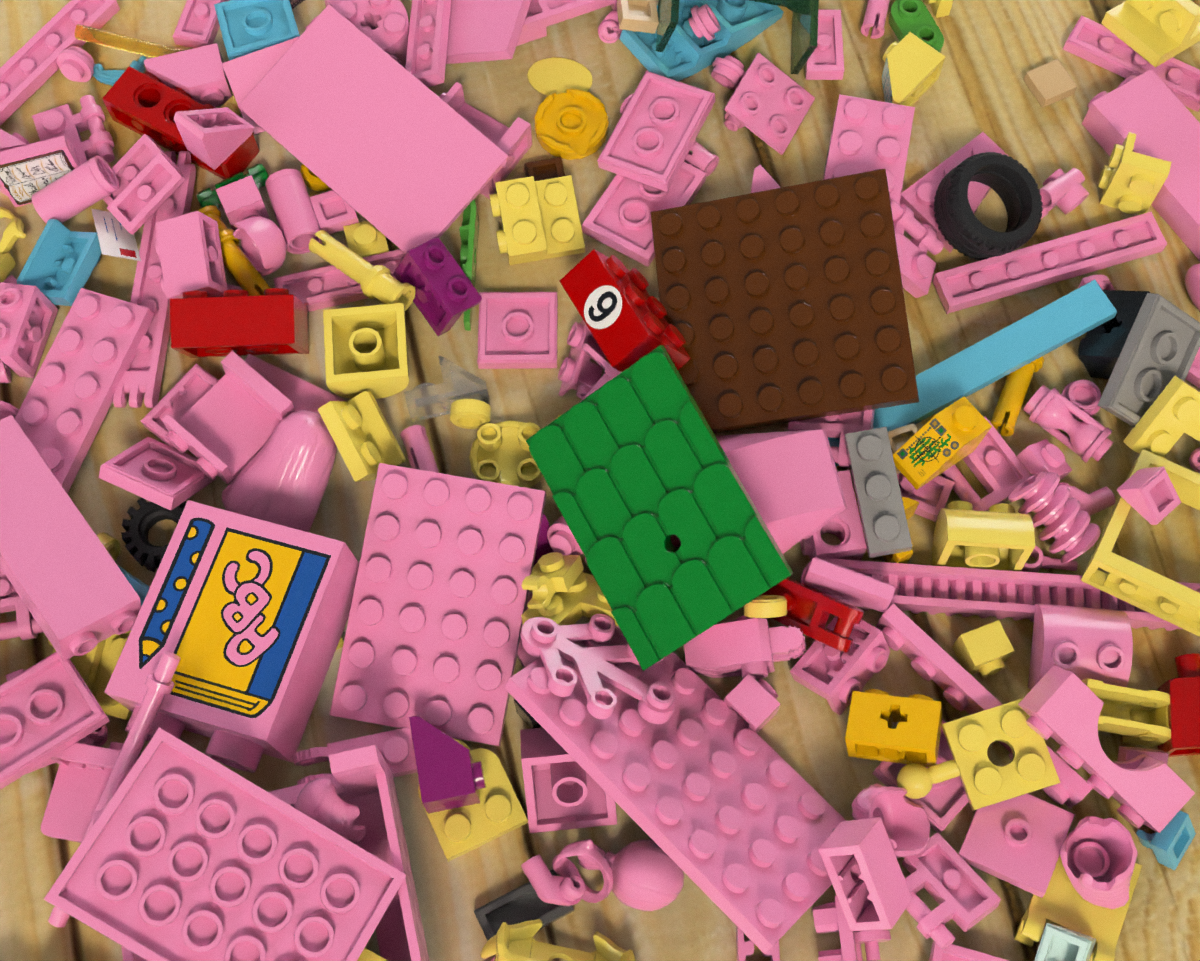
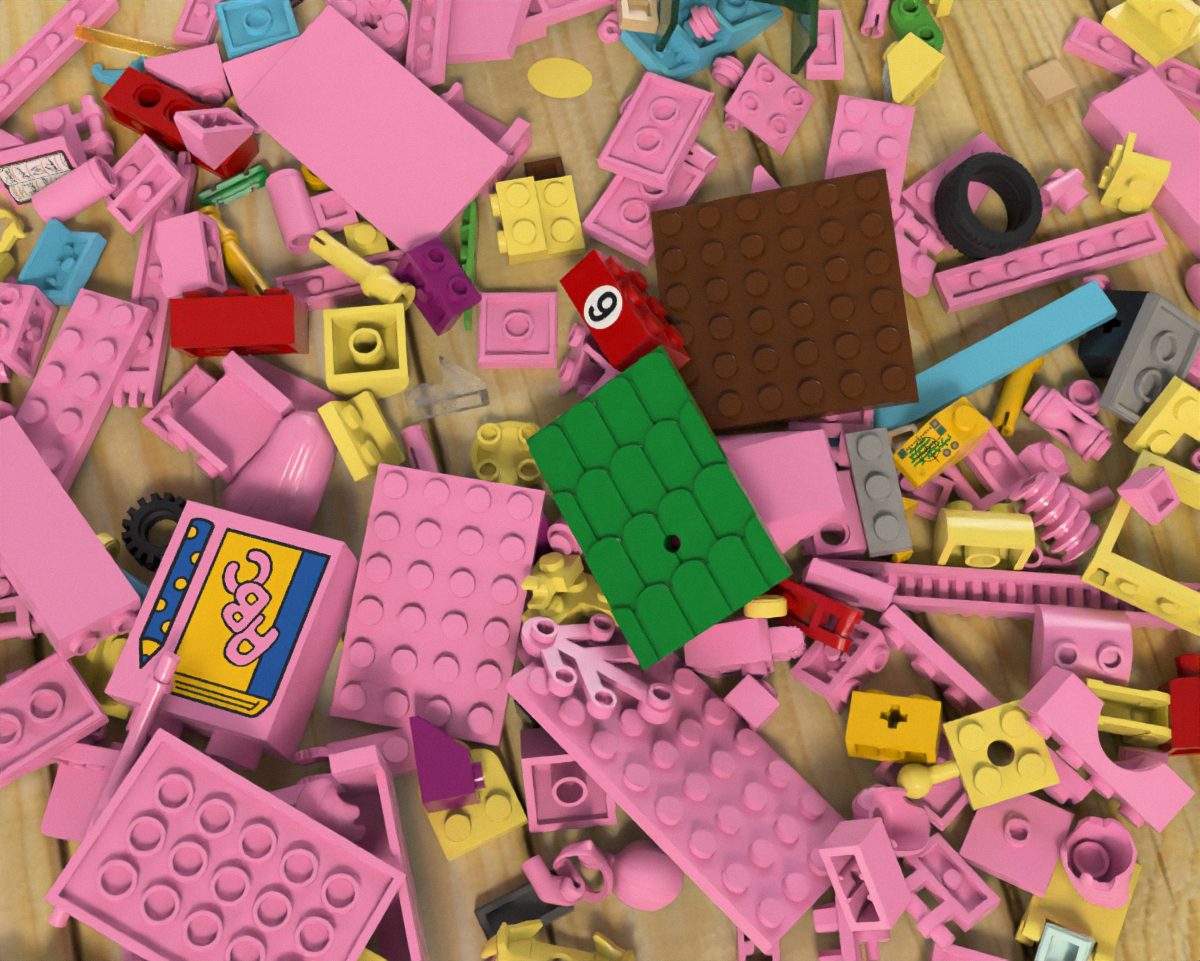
bright pink plate [57,46,95,82] -> none
white sticker [91,208,141,261] -> none
bright pink plate [98,437,215,511] -> none
bright pink plate [215,175,270,231] -> none
bright pink hair [233,217,287,276] -> none
light yellow tile [450,399,491,429] -> none
yellow tile [534,89,609,160] -> none
light yellow plate [952,620,1014,678] -> none
medium azure tile [1136,811,1196,871] -> none

